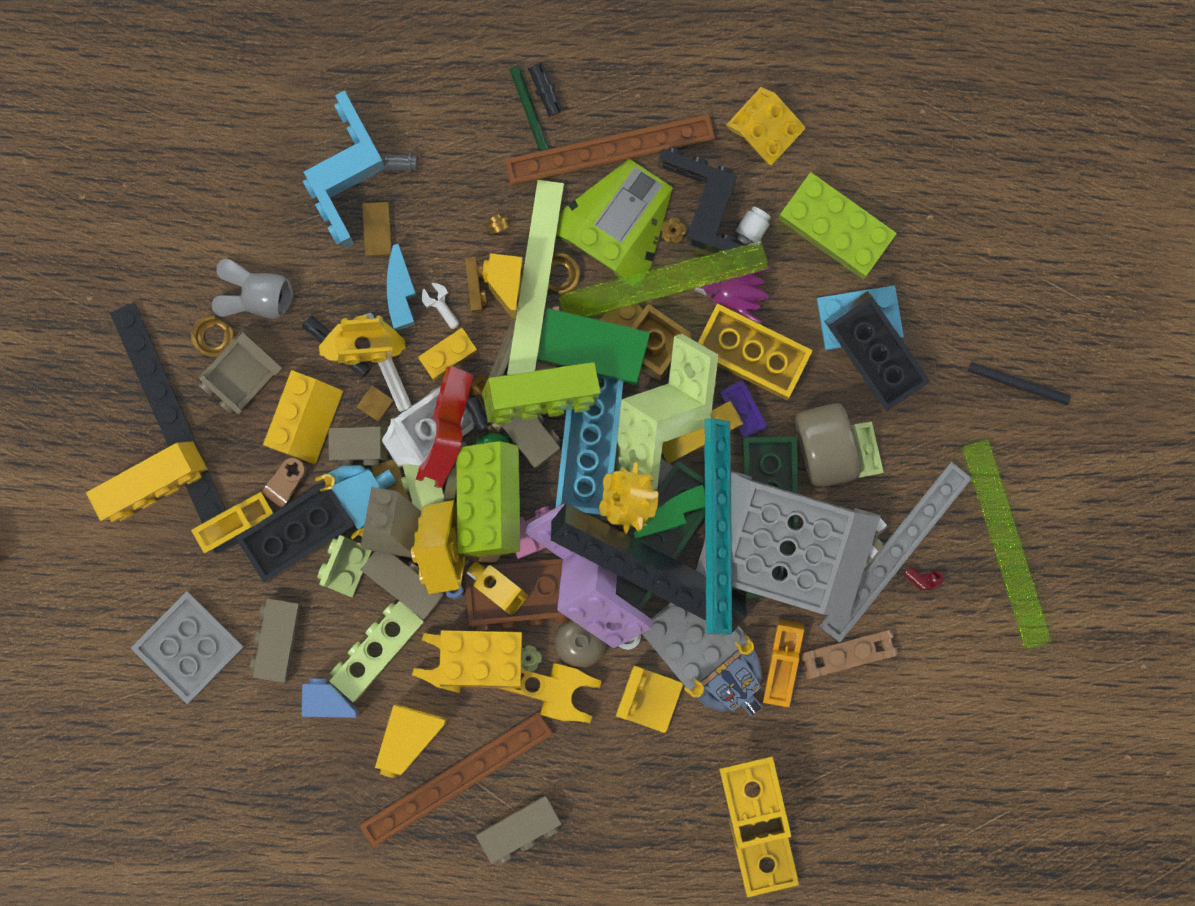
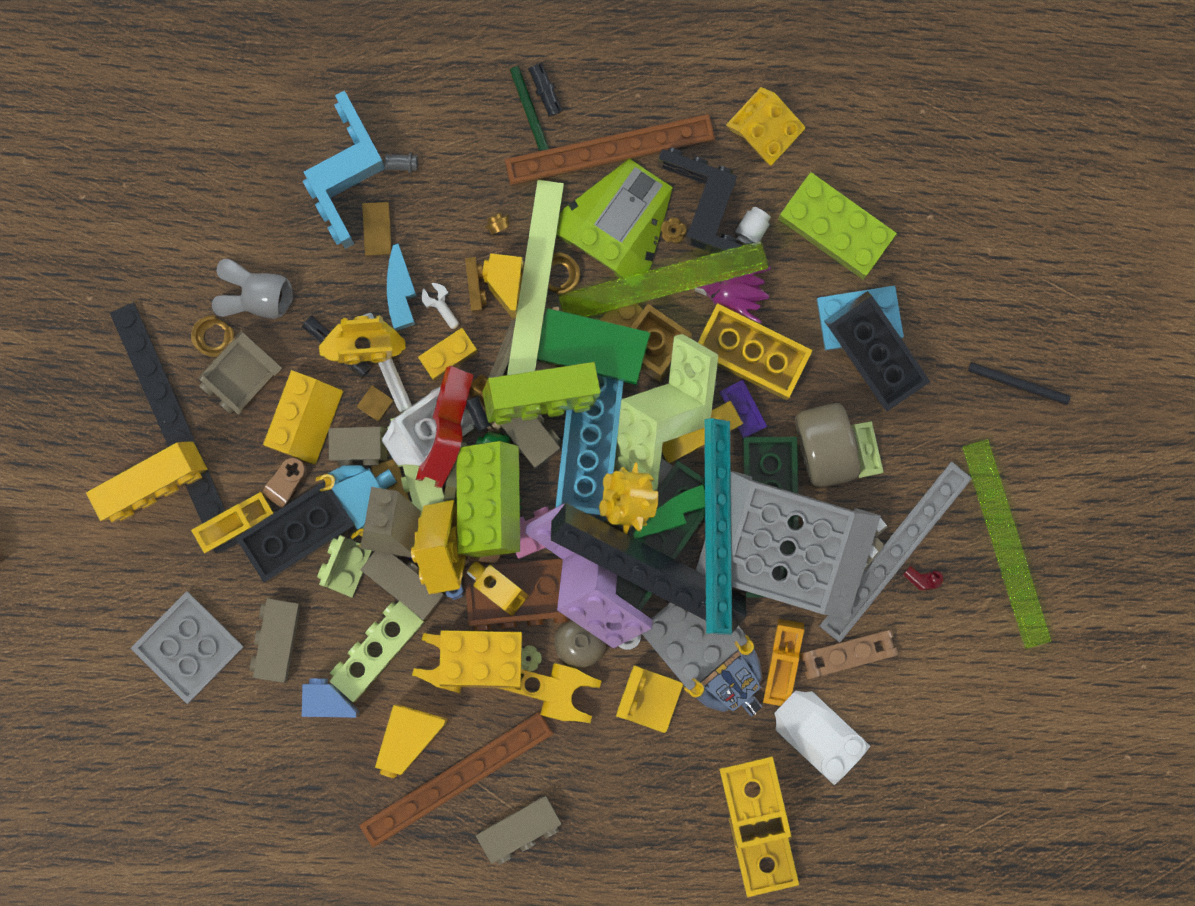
none -> white slope [774,691,870,785]

